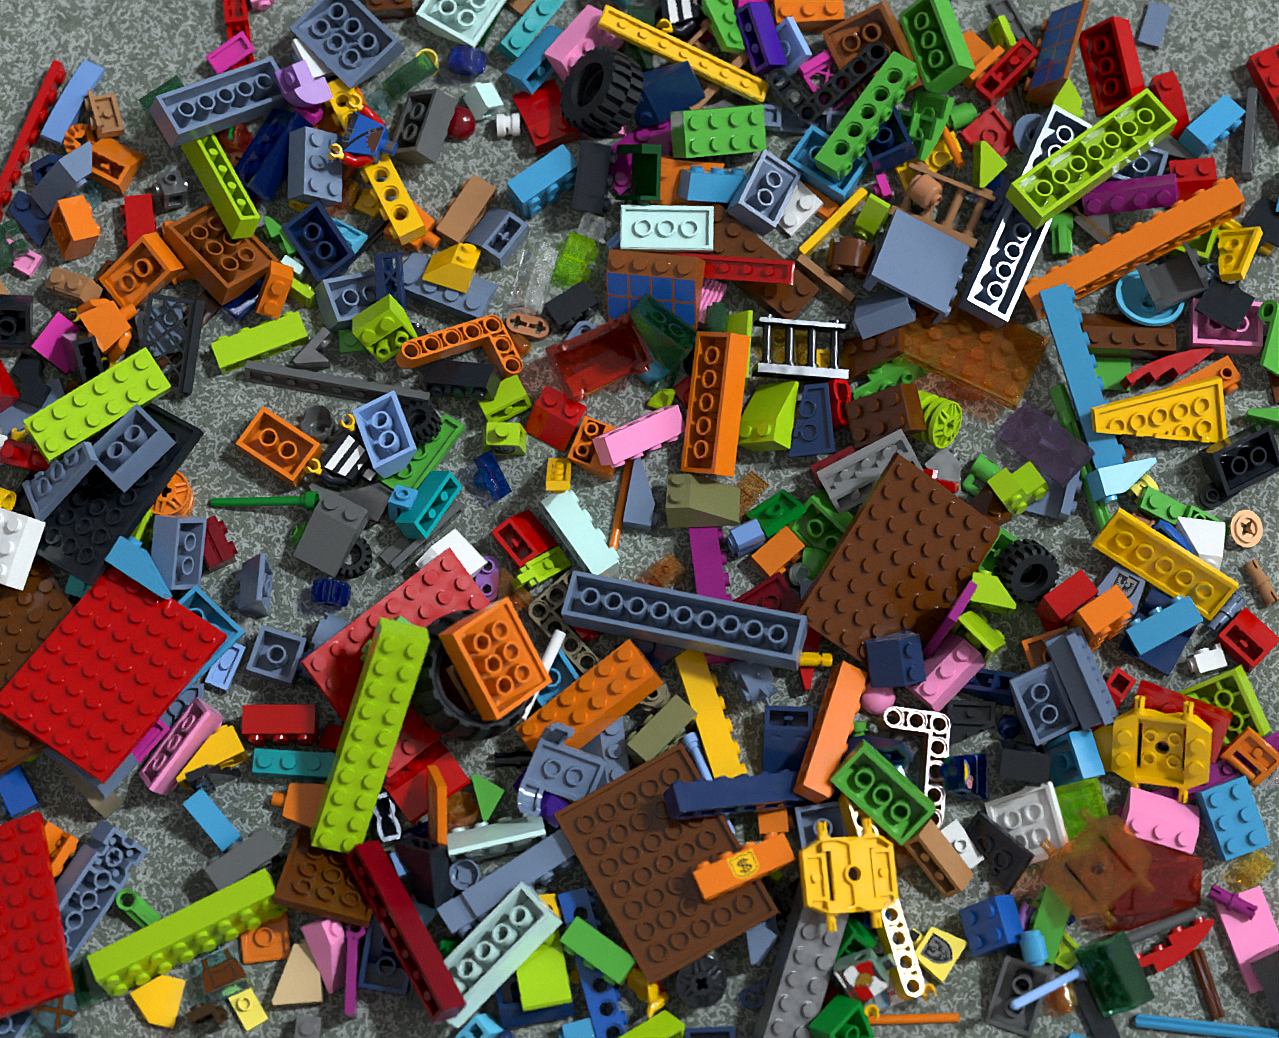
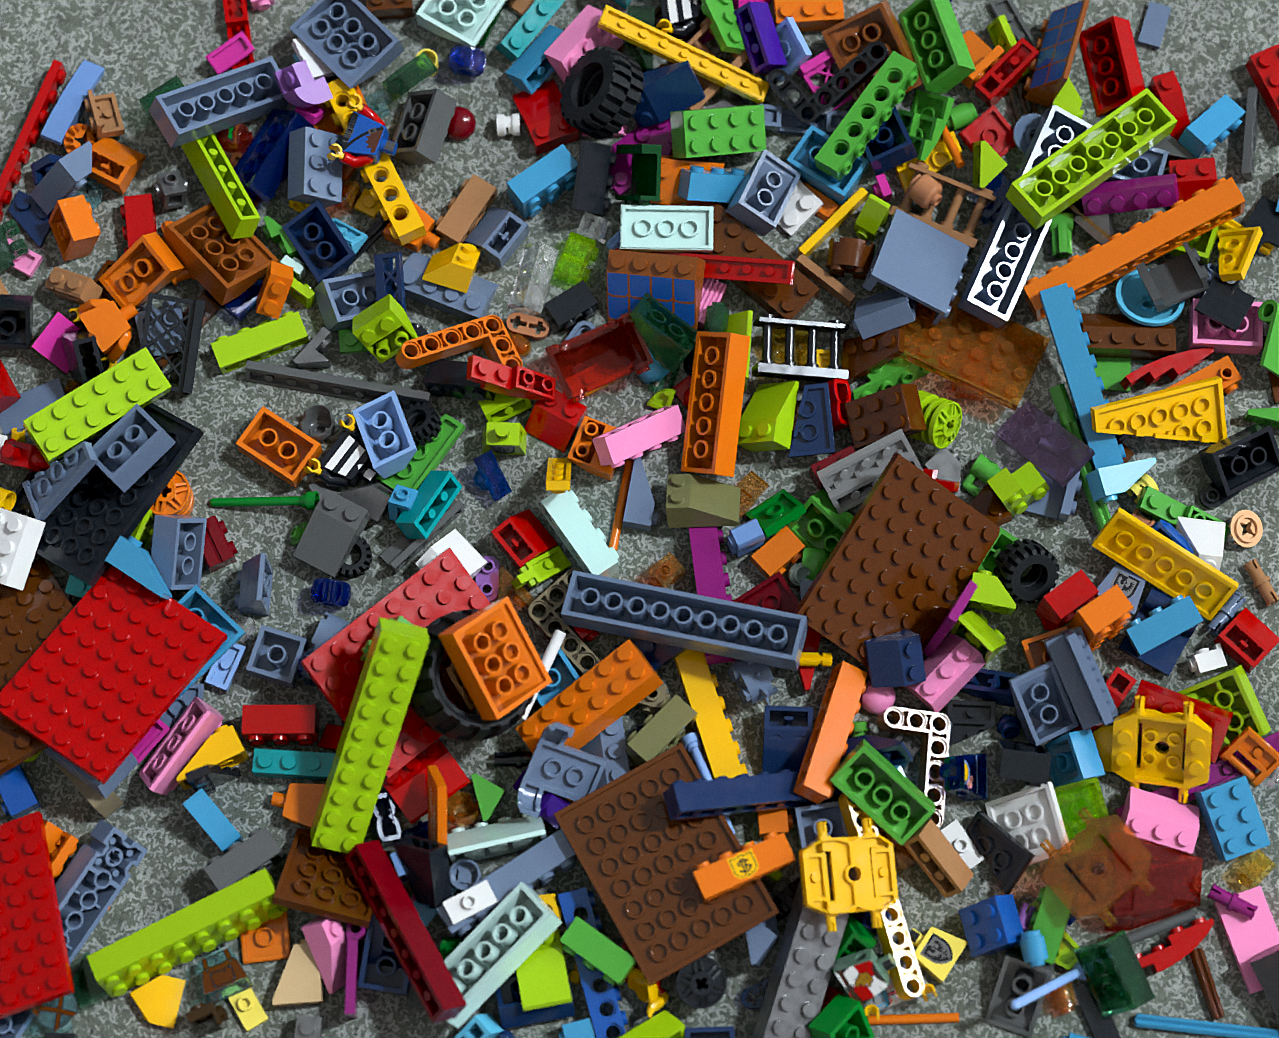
black tile [11,353,52,409] -> none
bright green piece [116,889,162,928] -> none
light aqua brick [463,82,504,120] -> none
none -> white plate [443,880,498,925]
none -> red slope [466,355,556,401]

